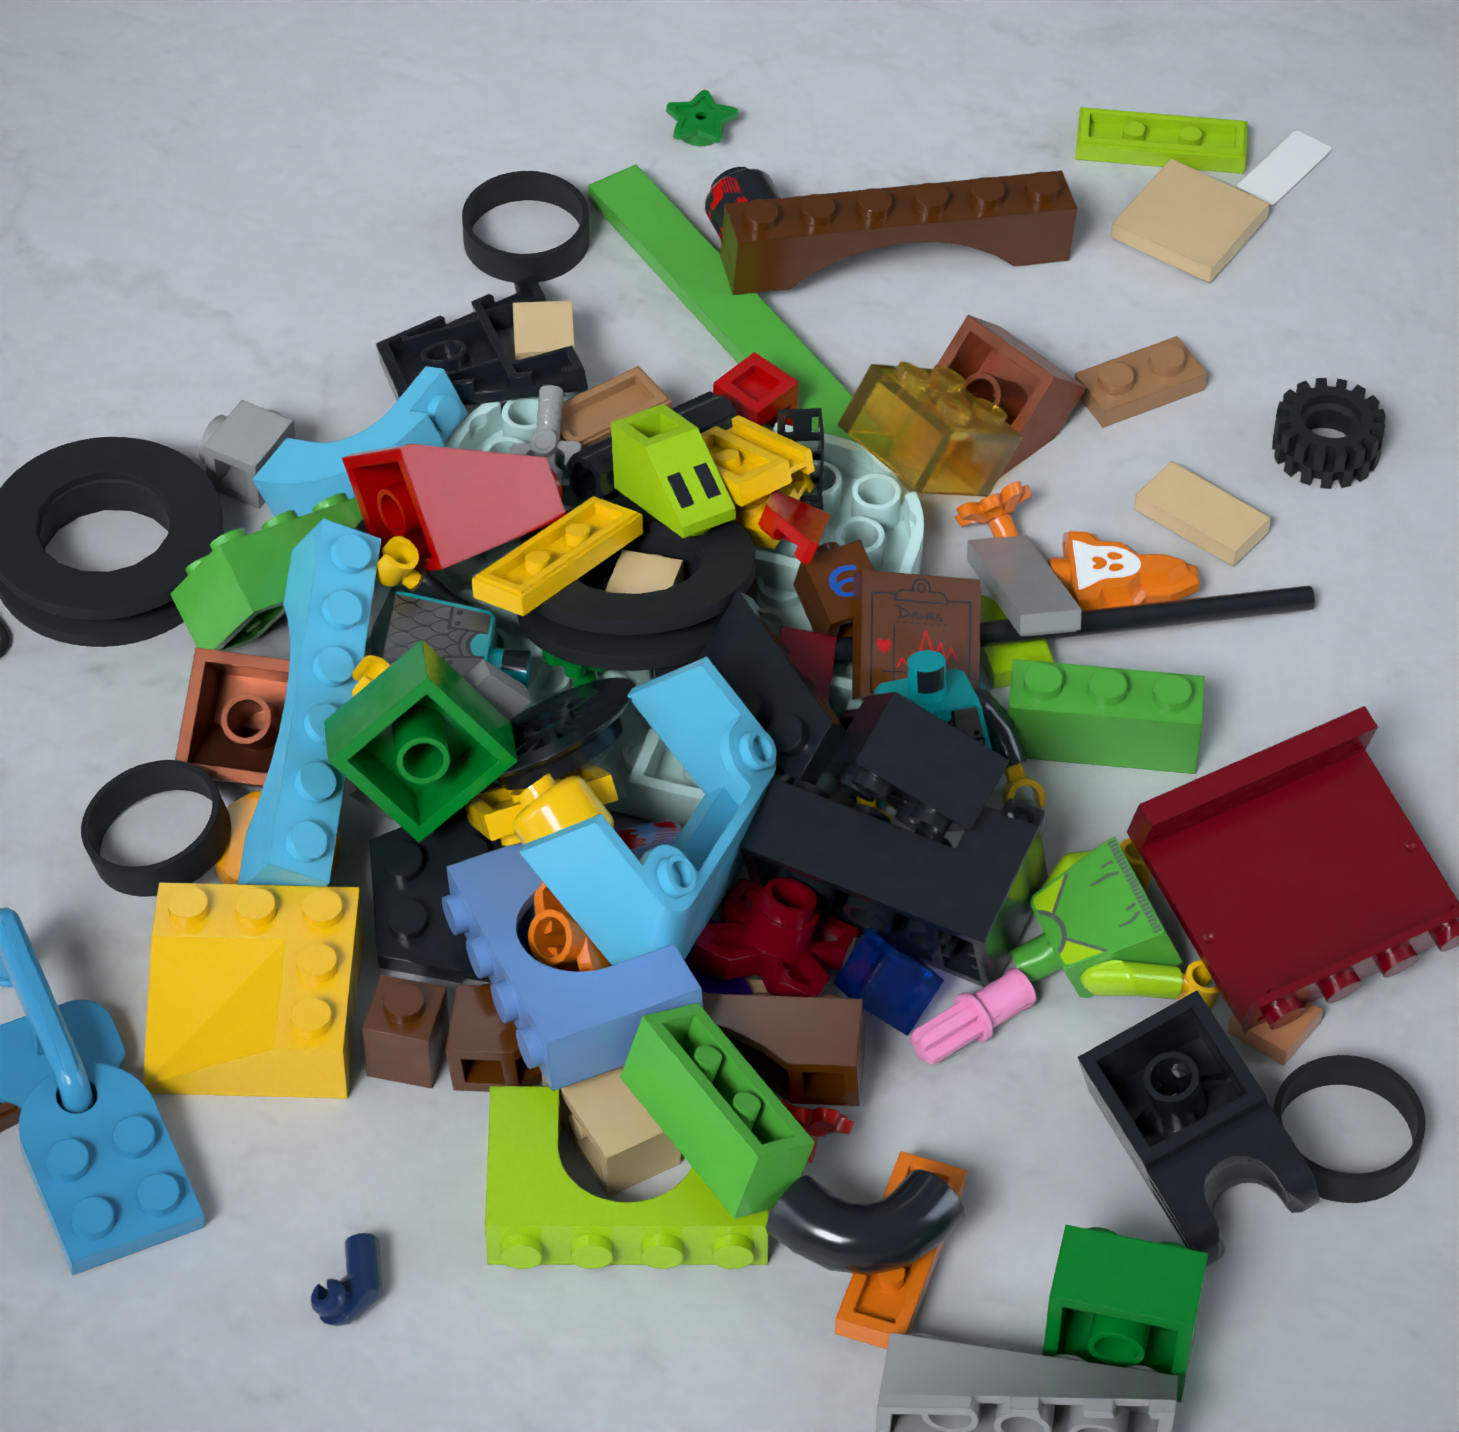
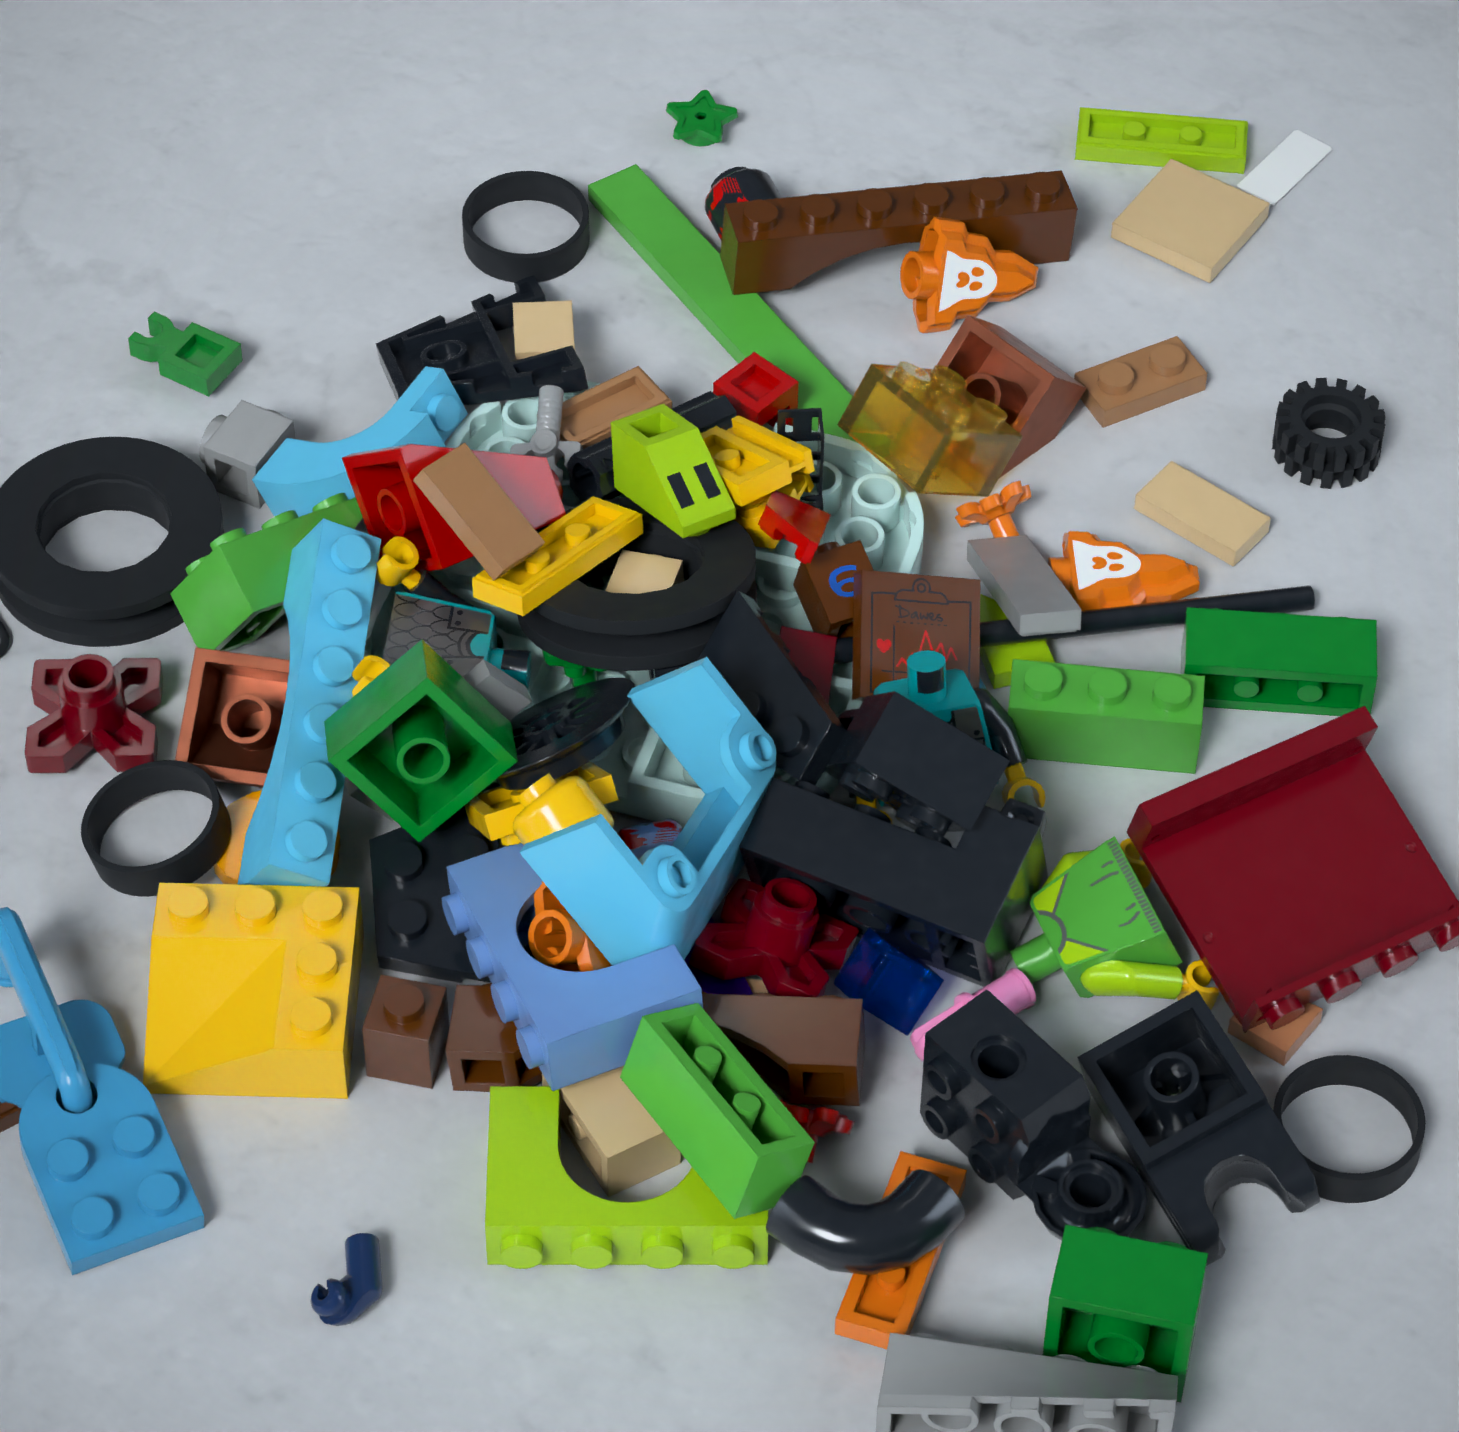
none -> dark red plant [24,654,163,773]
none -> green plate [128,311,243,397]
none -> medium nougat tile [413,443,545,581]
none -> orange rock [900,217,1038,333]
none -> black brick [920,989,1148,1241]
none -> green brick [1181,607,1378,716]

